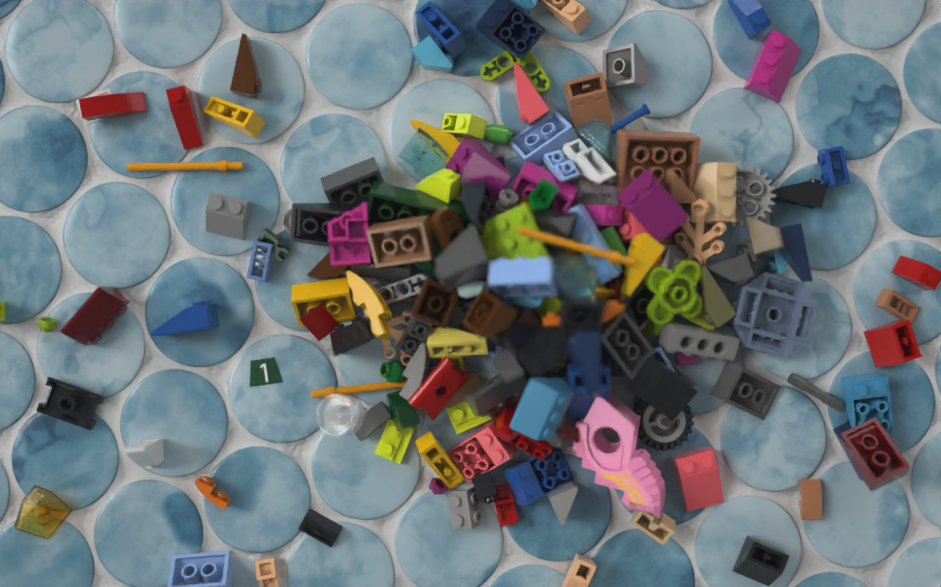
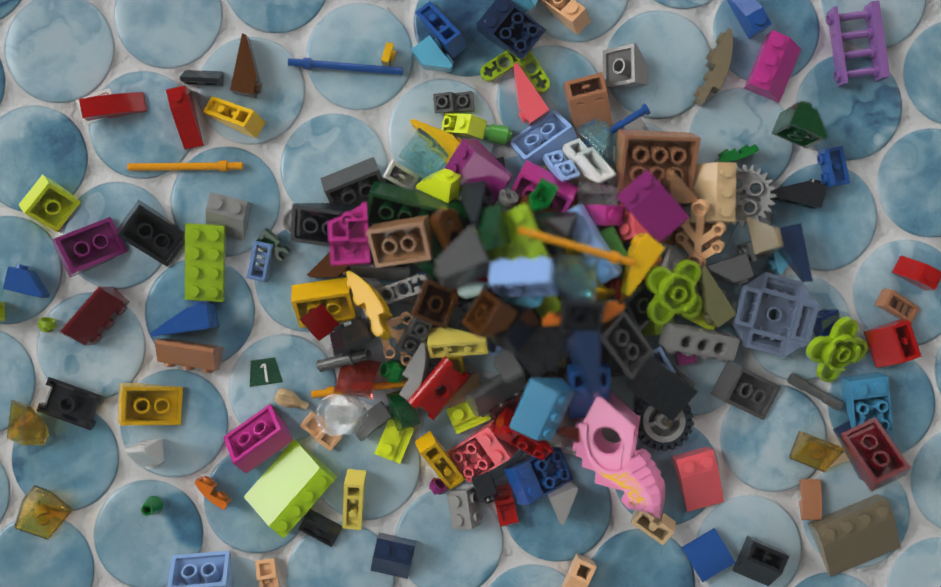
none -> blue slope [3,264,49,298]
none -> clear yellow slope [7,400,49,445]
none -> neon yellow slope [19,175,81,232]
none -> magenta slope [53,217,127,278]
none -> black slope [116,199,185,267]
none -> yellow slope [117,383,183,426]
none -> green cone [141,496,163,516]
none -> nougat slope [155,338,223,373]
none -> black slope [180,70,224,86]
none -> lime plate [184,223,226,302]
none -> dark pink slope [224,404,293,474]
none -> lime slope [244,439,337,539]
none -> tan piece [274,388,309,410]
none -> blue bar [288,57,403,75]
none -> light nougat slope [300,410,343,451]
none -> dark grey pin [316,347,372,372]
none -> clear red slope [334,360,381,399]
none -> light yellow slope [342,469,367,530]
none -> dark blue slope [370,533,416,579]
none -> yellow plate [381,42,397,66]
none -> white slope [383,160,420,190]
none -> dark grey slope [433,91,475,114]
none -> dark green slope [479,204,512,250]
none -> blue slope [681,528,735,583]
none -> dark tan slope [693,28,733,106]
none -> green slope [714,144,759,163]
none -> dark green slope [771,101,828,148]
none -> clear yellow slope [789,431,844,472]
none -> lime plant [806,316,868,383]
none -> dark tan slope [807,494,900,577]
none -> slope [813,309,840,337]
none -> medium lavender fence [826,1,890,87]

